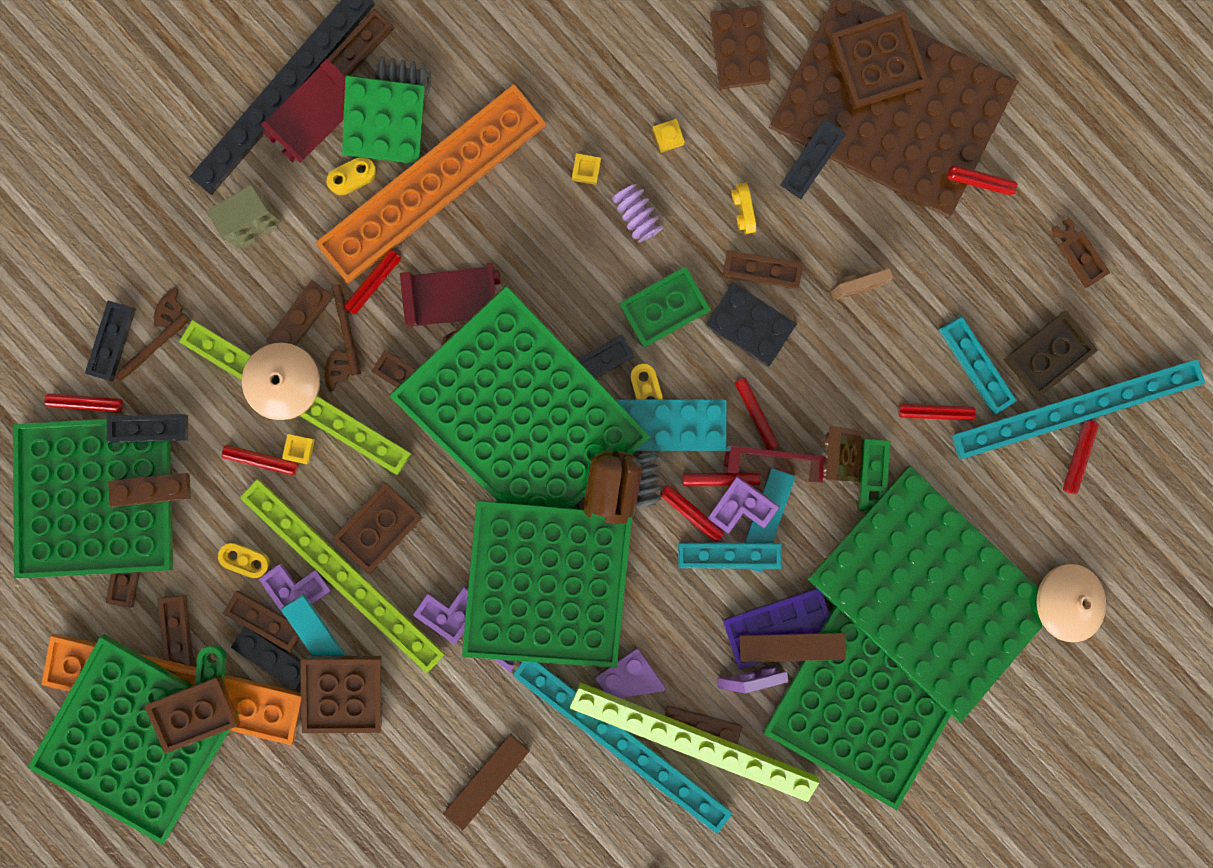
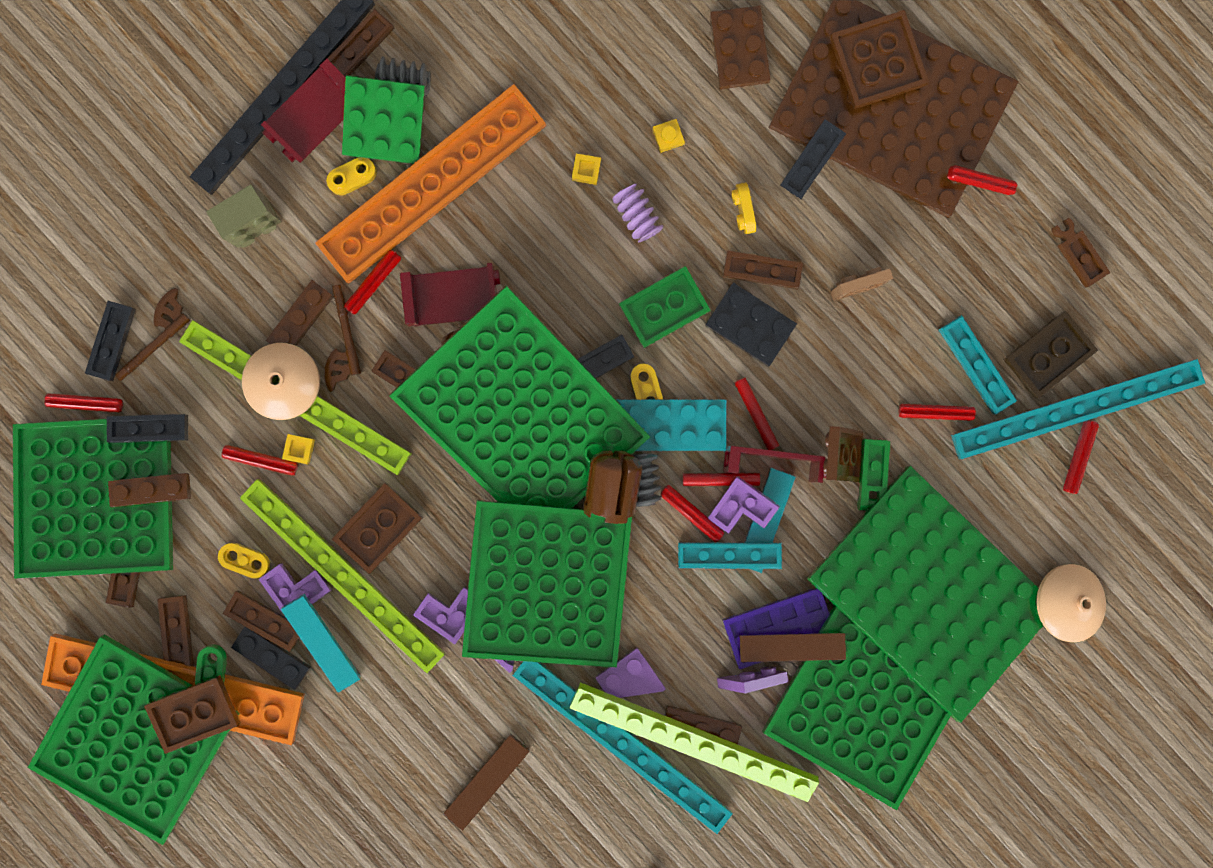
reddish brown plate [301,656,382,733] -> none

